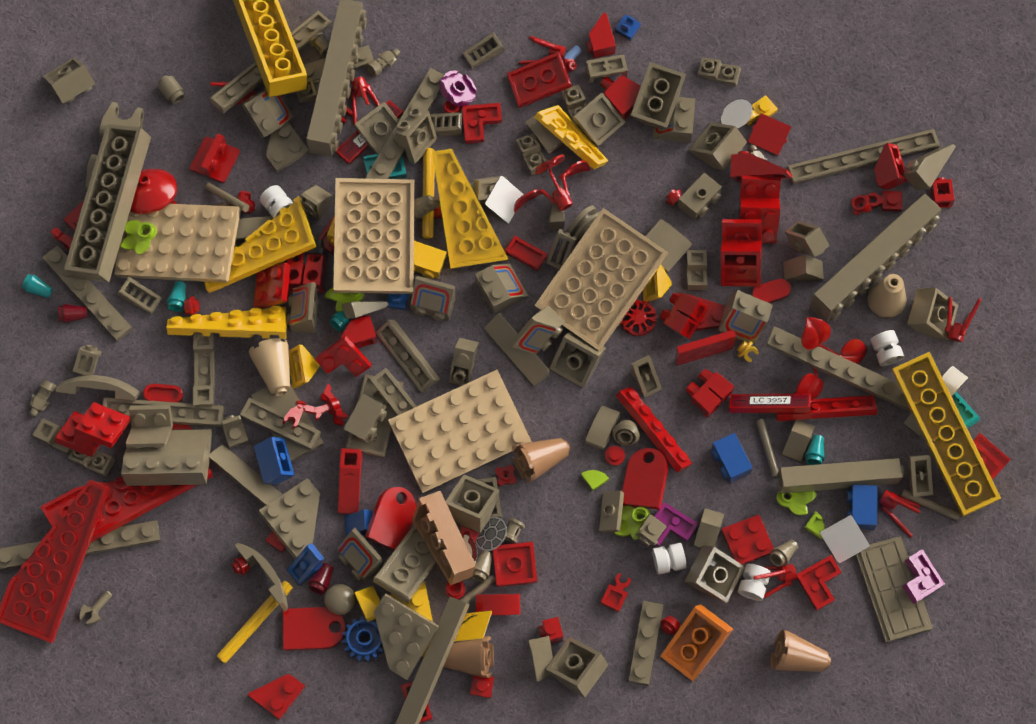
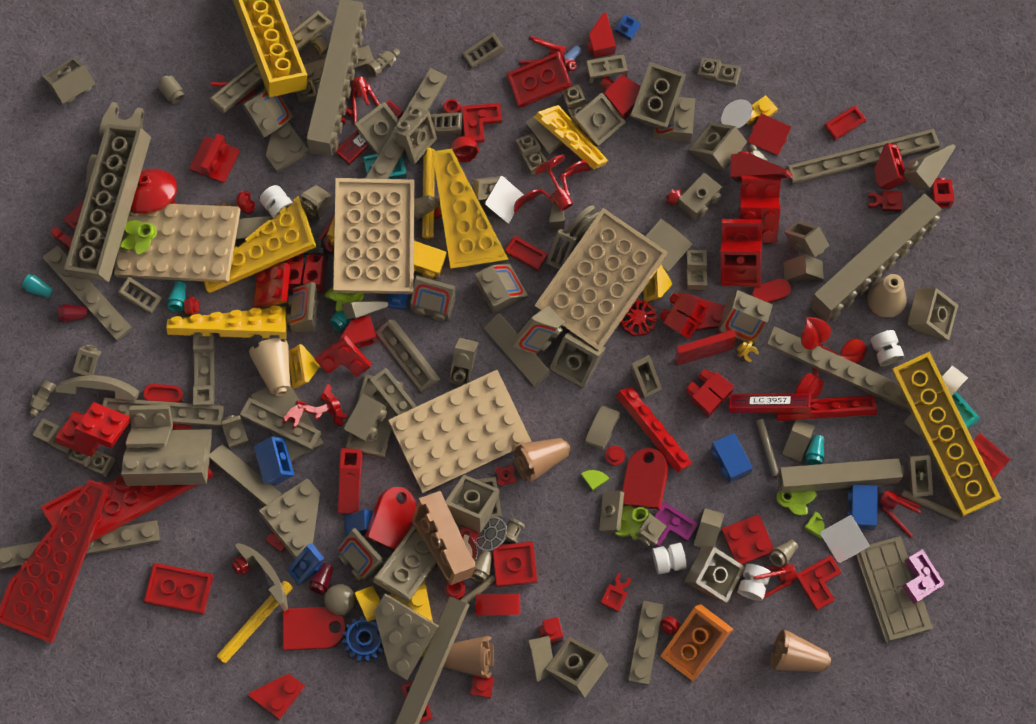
dark tan bar [80,591,112,625] -> none
dark tan bar [205,183,249,212] -> none
tile [440,71,476,106] -> none
yellow sticker [454,611,492,642] -> none
dark tan cone [612,420,640,446] -> none
red plate [851,195,872,215] -> none
red plant [945,297,982,342] -> none
none -> red tile [144,563,214,615]
none -> red hair [450,136,479,162]
none -> red tile [824,105,867,141]

